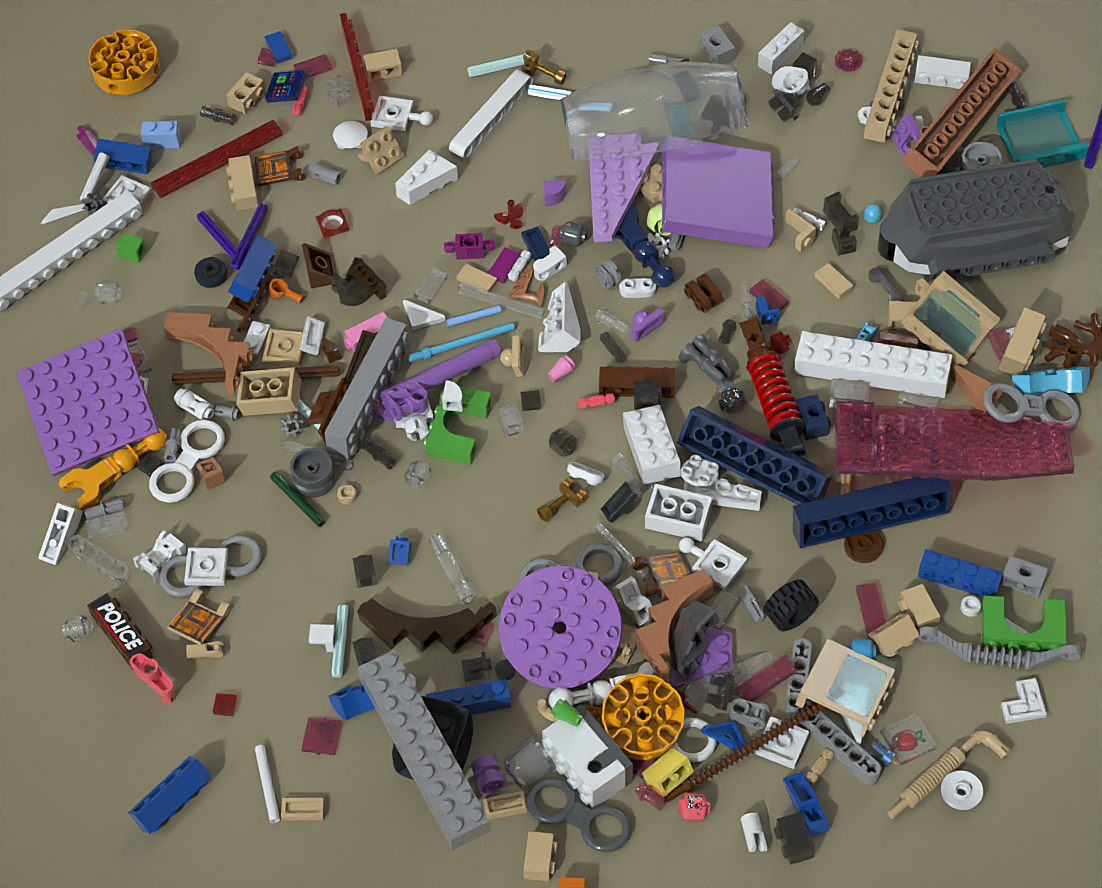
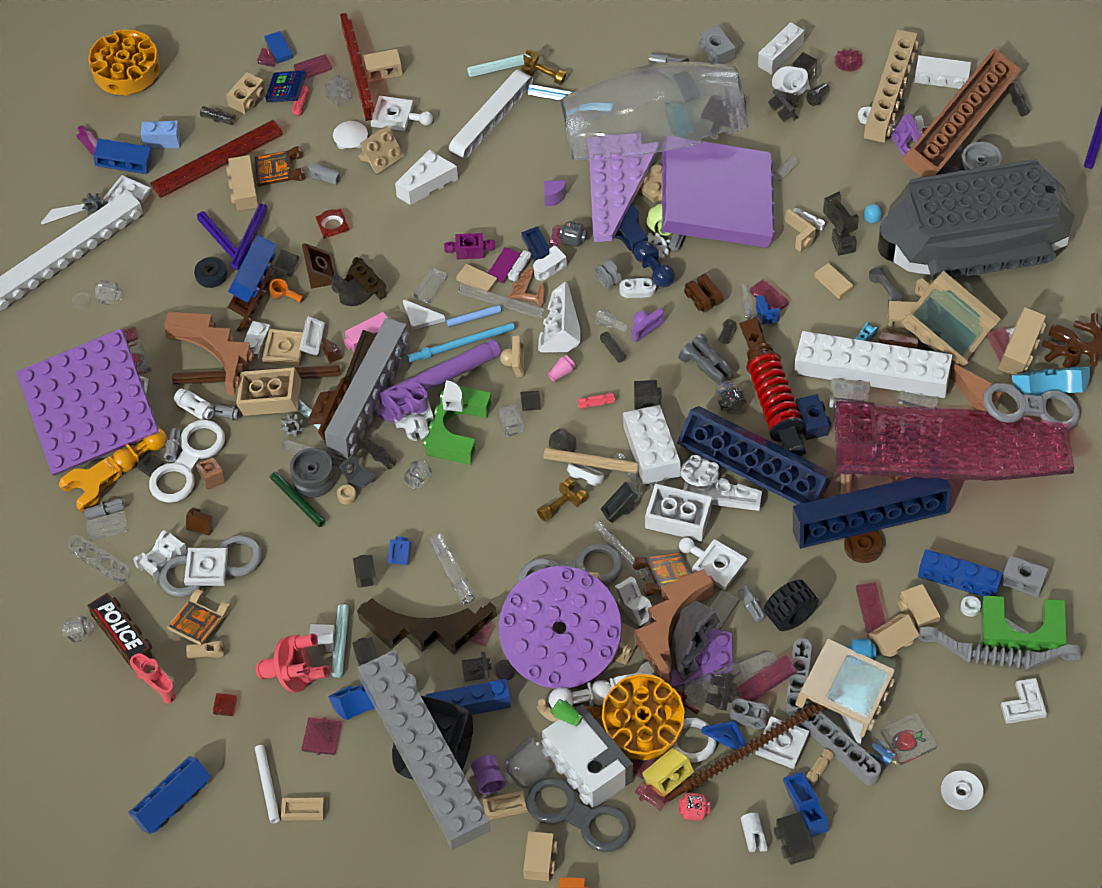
white slope [38,503,83,565] -> none
white axle [80,152,109,201] -> none
bright green brick [115,233,146,263] -> none
clear red plant [494,200,523,229] -> none
reddish brown brick [599,366,675,398] -> none
clear red gear [768,332,792,354] -> none
tan piece [887,730,1011,819] -> none
panel [996,99,1088,168] -> none
none -> reddish brown tile [186,507,212,536]
none -> coral piece [255,633,330,693]
none -> dark grey bracket [339,455,376,488]
none -> tan axle [544,448,638,473]

